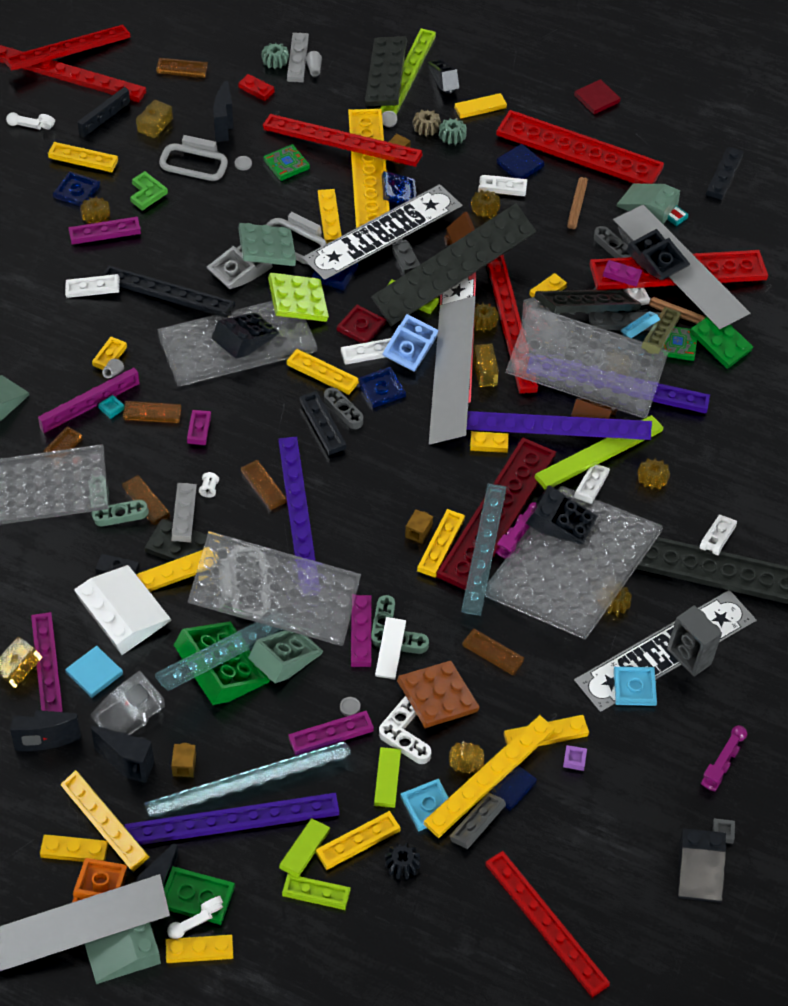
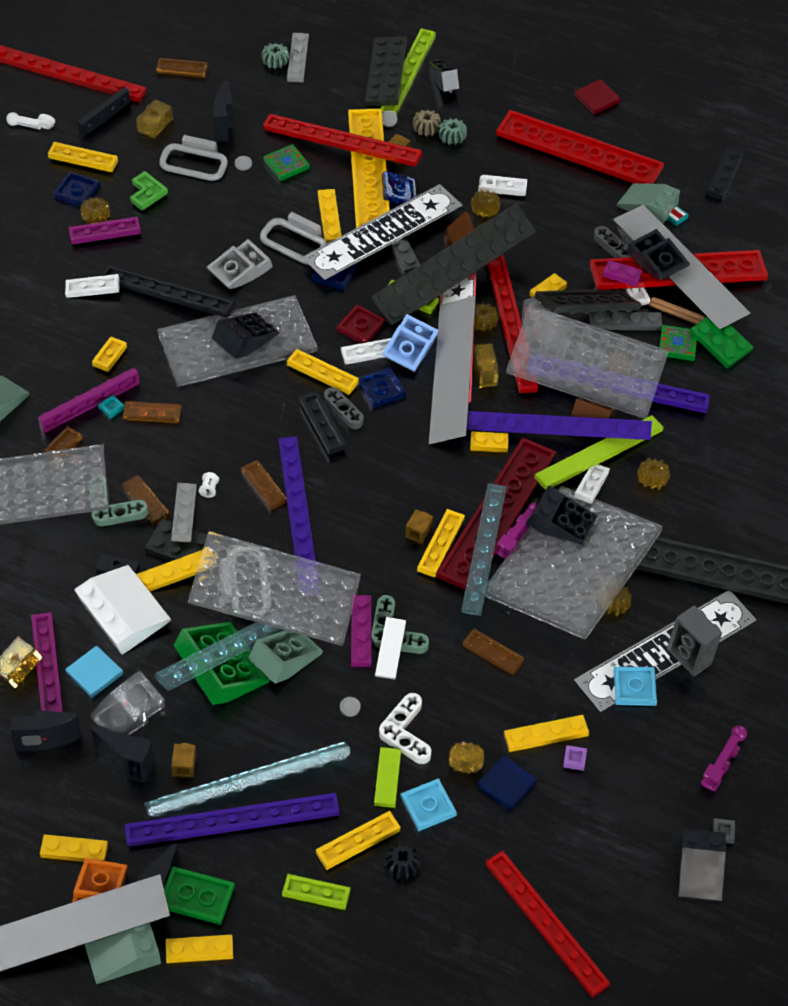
red tile [4,25,130,71] -> none
yellow tile [60,770,150,872] -> none
light grey cone [102,359,124,378] -> none
white piece [167,896,223,939] -> none
magenta plate [187,410,211,445] -> none
red plate [238,74,275,101] -> none
sand green plate [238,223,296,266] -> none
lime plate [268,273,329,322] -> none
lime tile [279,818,330,878] -> none
magenta plate [288,710,374,756] -> none
light grey cone [306,51,322,76] -> none
dark orange plate [397,661,480,728] -> none
yellow plate [423,715,555,838] -> none
dark grey plate [449,792,506,849] -> none
yellow tile [454,93,507,119] -> none
clear blue tile [497,144,544,179] -> none
medium nougat axle [567,177,588,230] -> none
medium azure tile [621,311,660,340] -> none
olive plate [641,307,681,354] -> none
white plate [700,514,737,555] -> none

